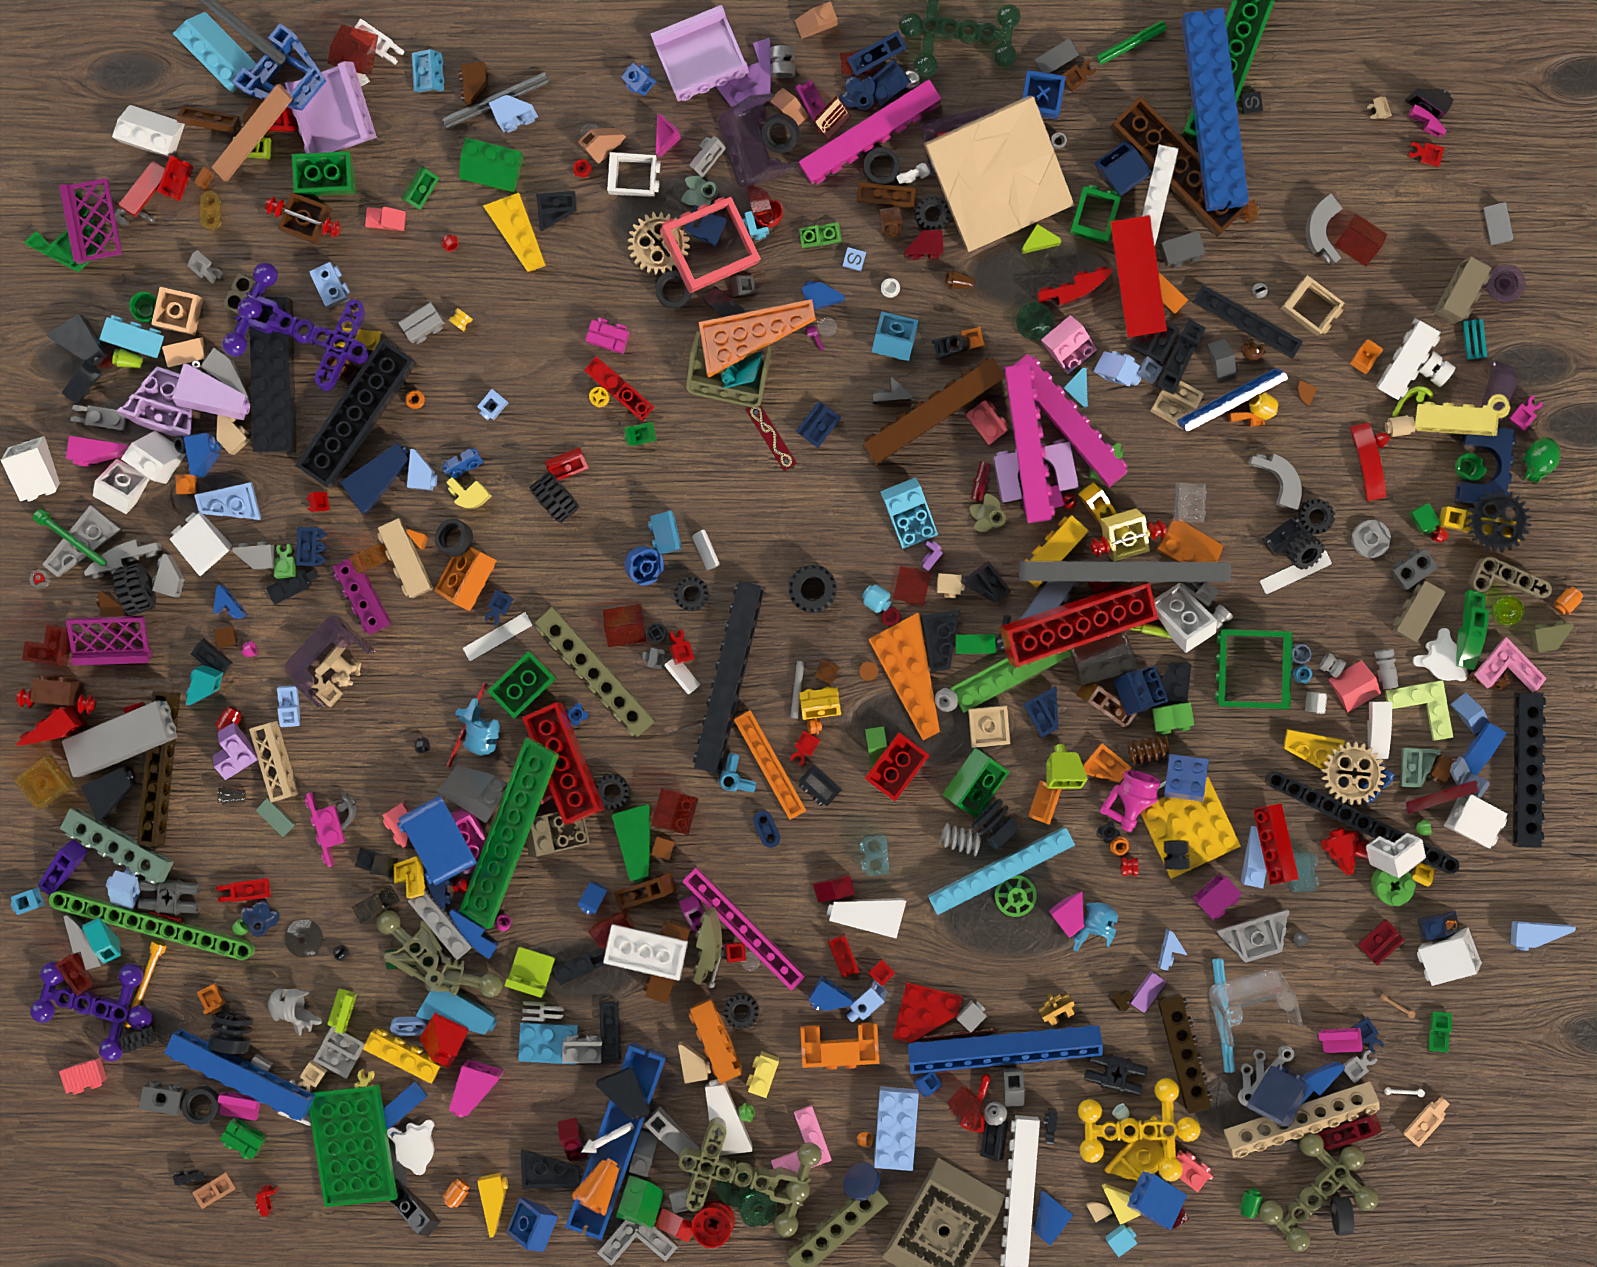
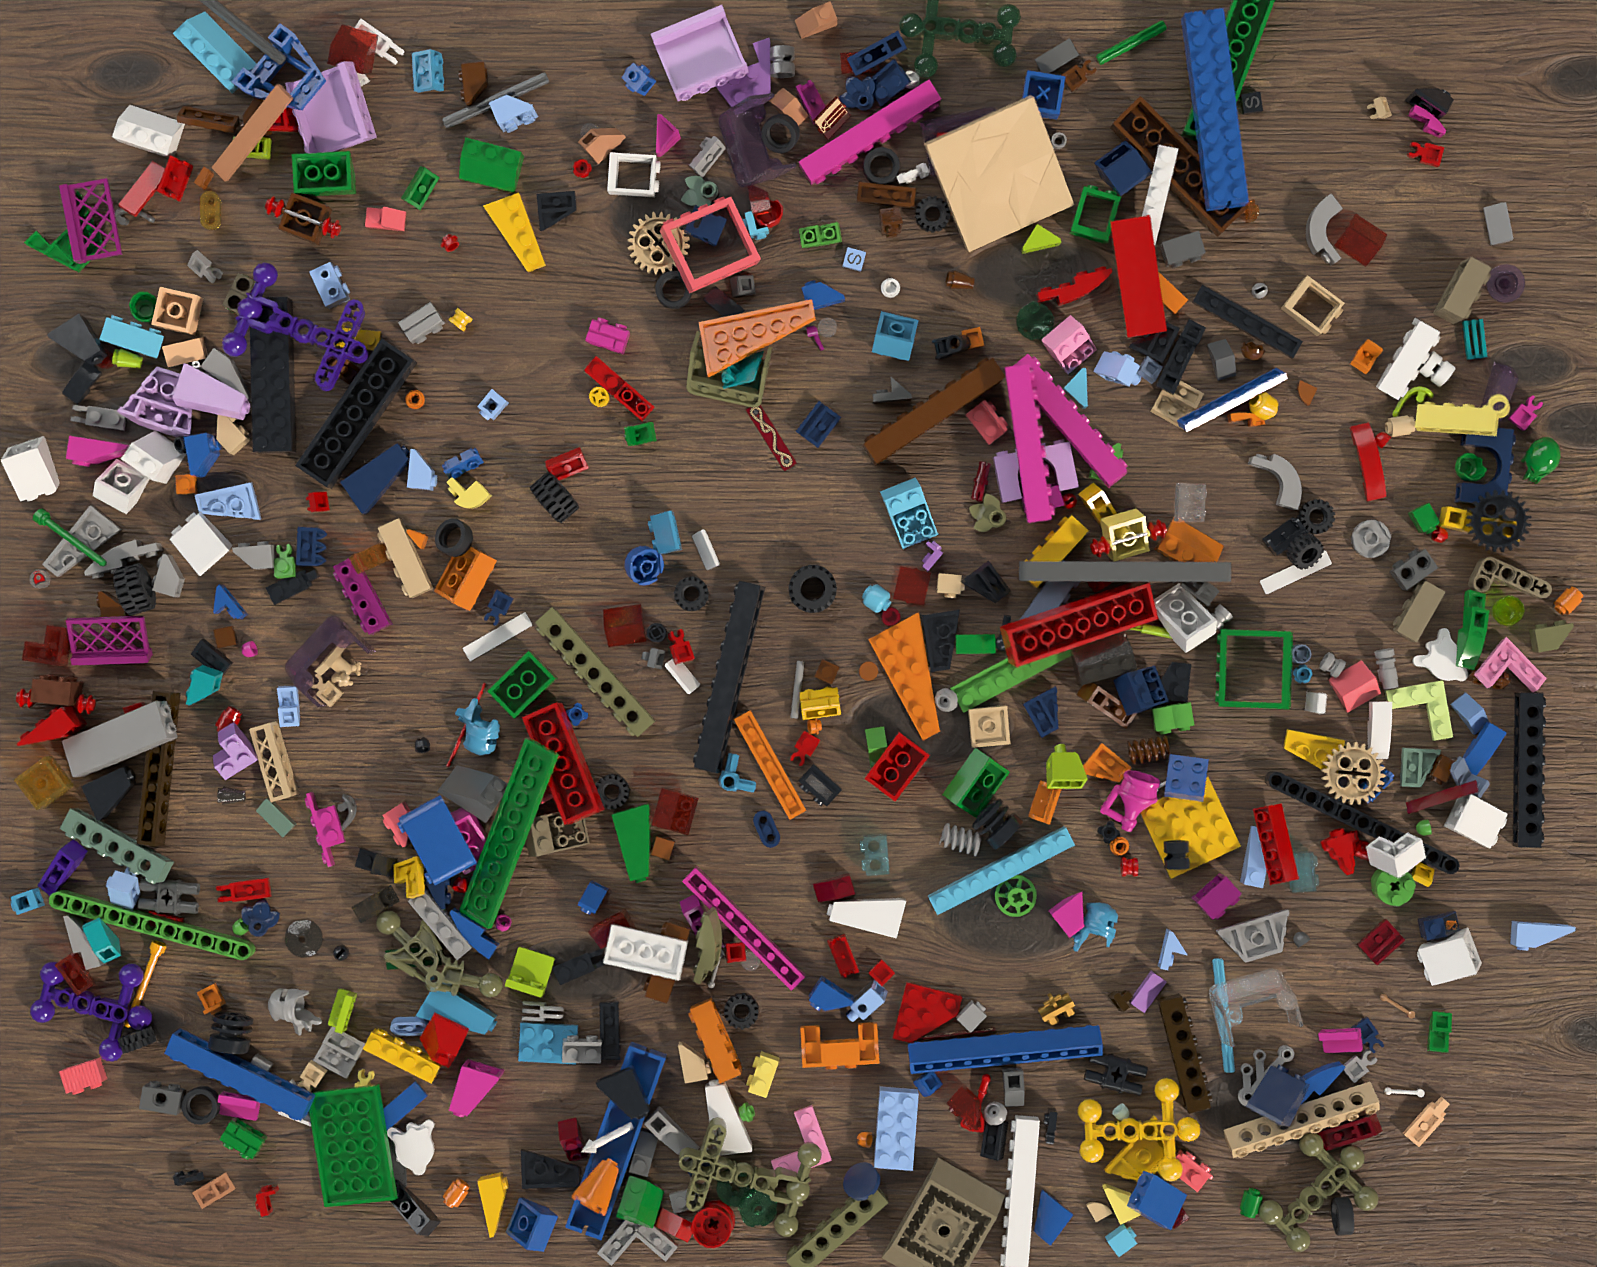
reddish brown slope [614,872,677,910] -> none
dark red slope [904,230,943,261] -> none

